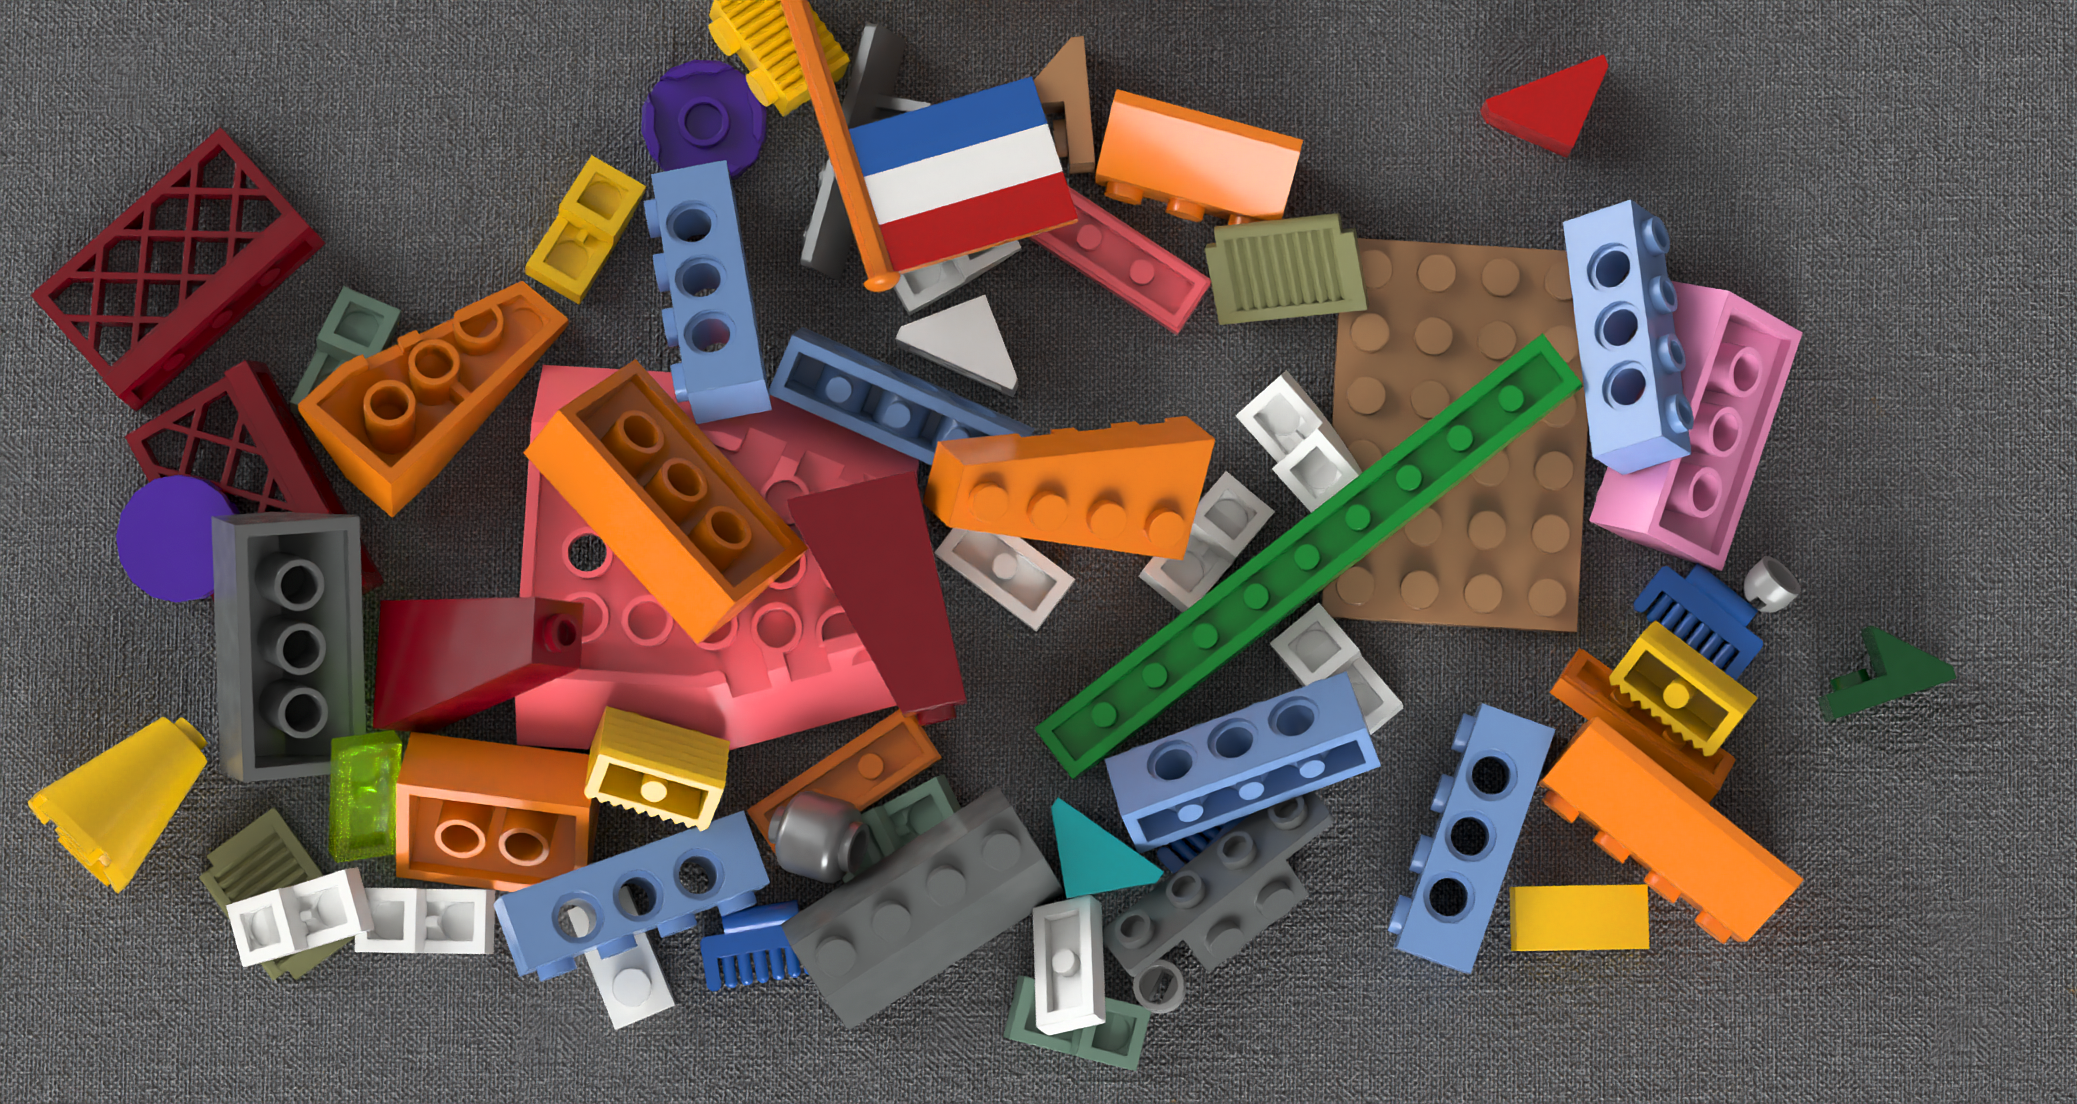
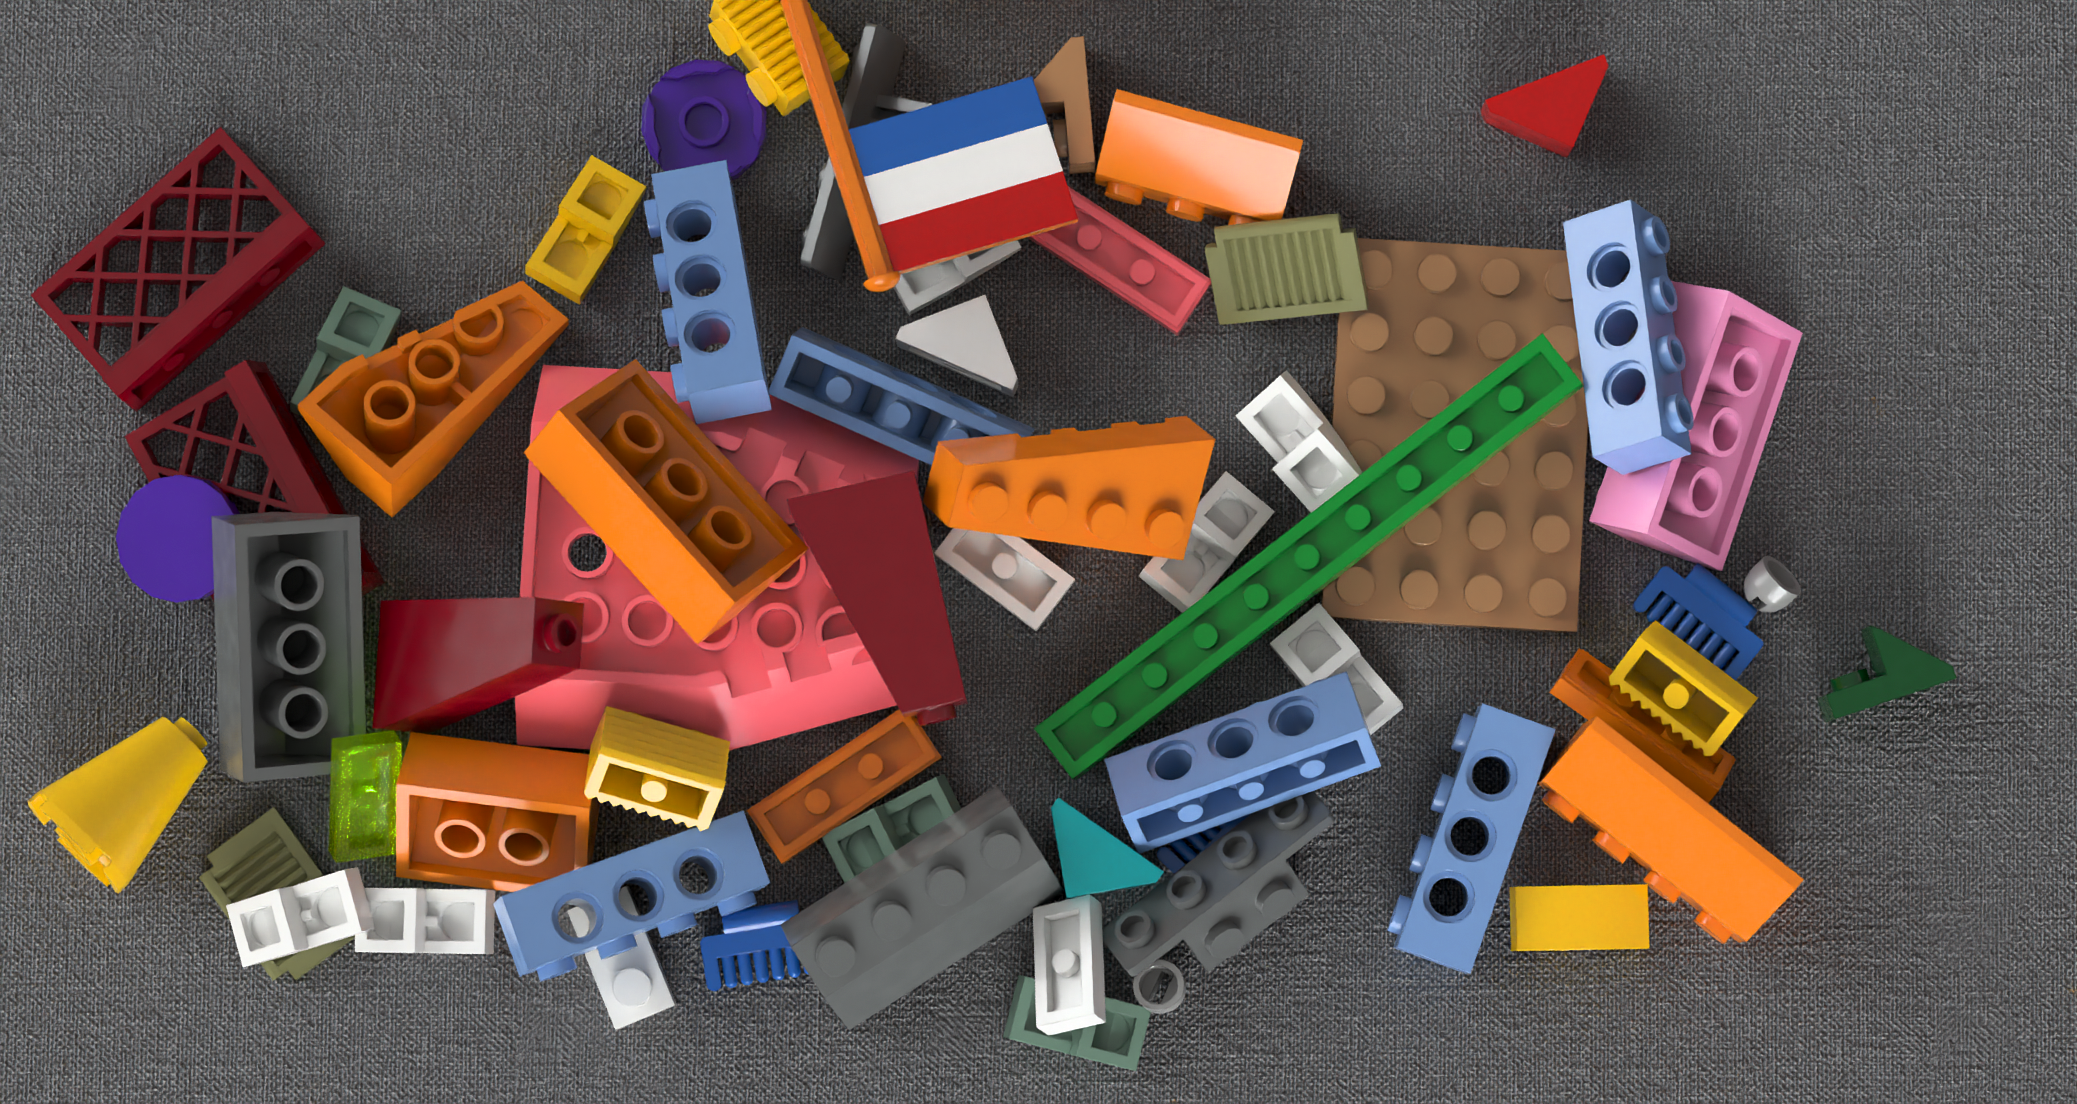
flat silver head [768,791,869,883] -> none

